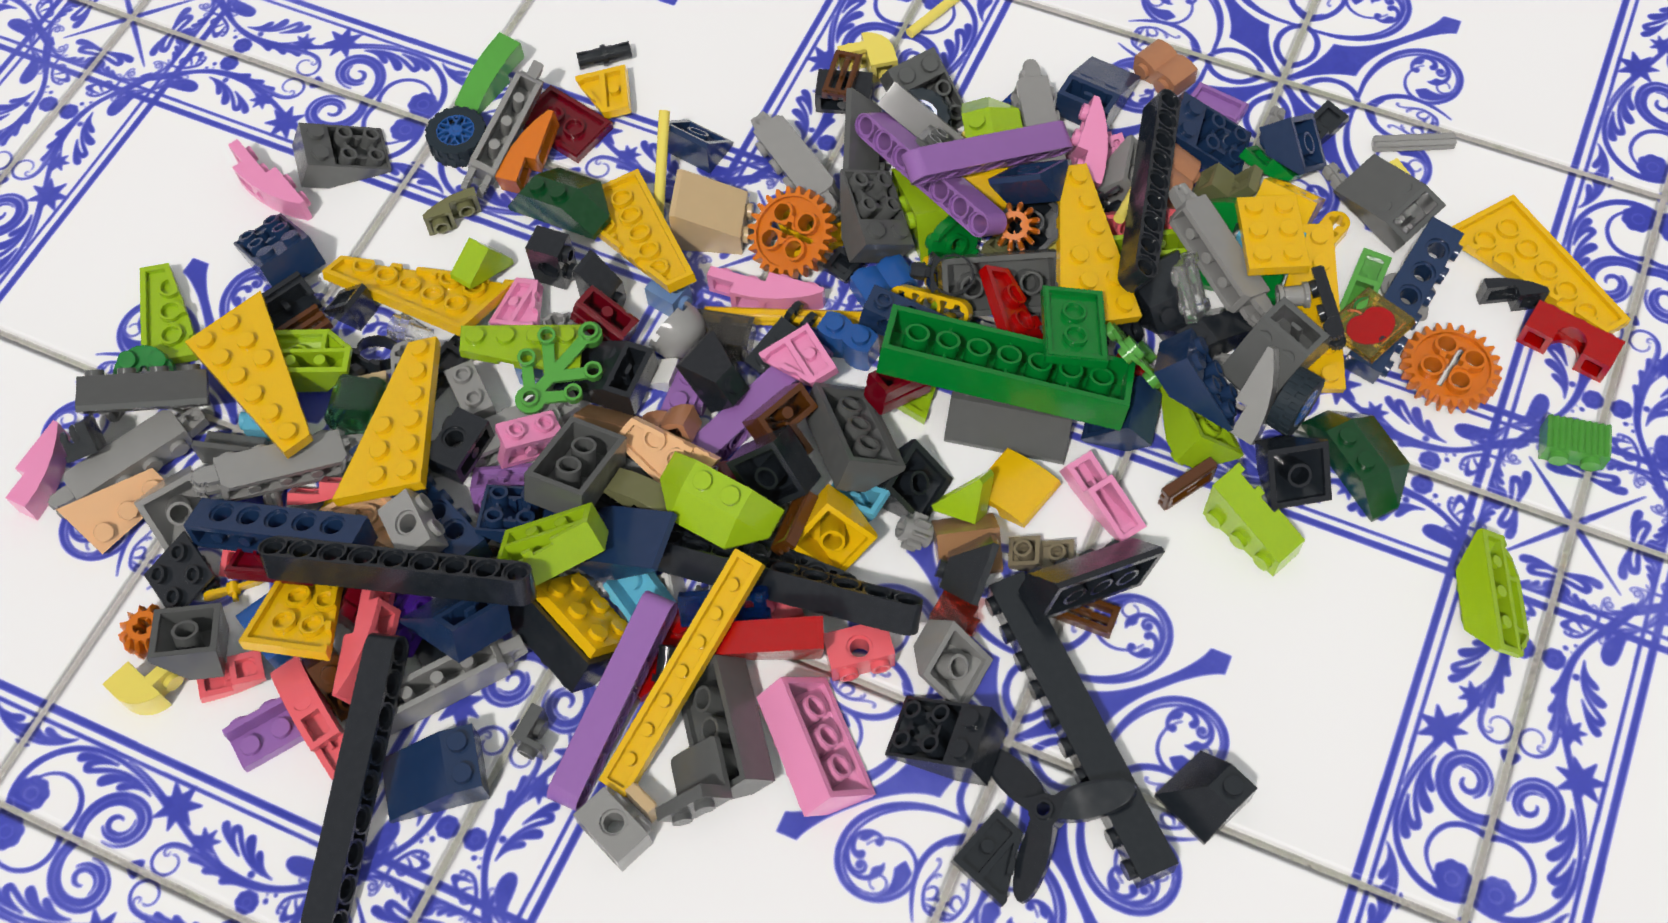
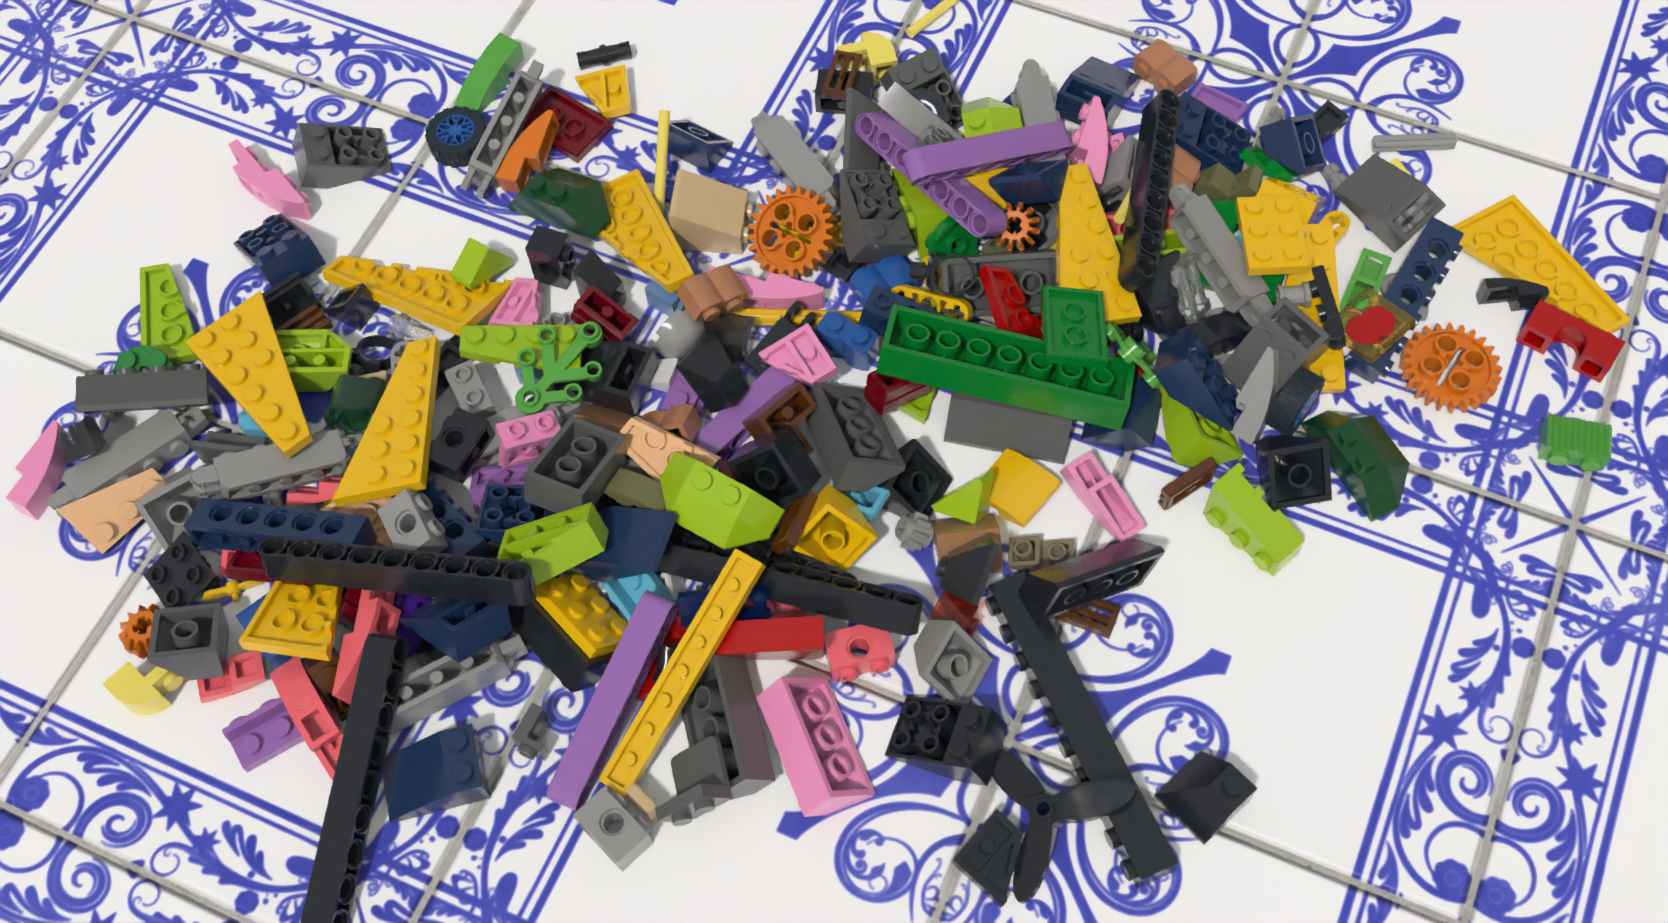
olive slope [422,186,482,236] -> none
lime wedge [1455,528,1529,658] -> none
none -> nougat brick [676,265,748,322]

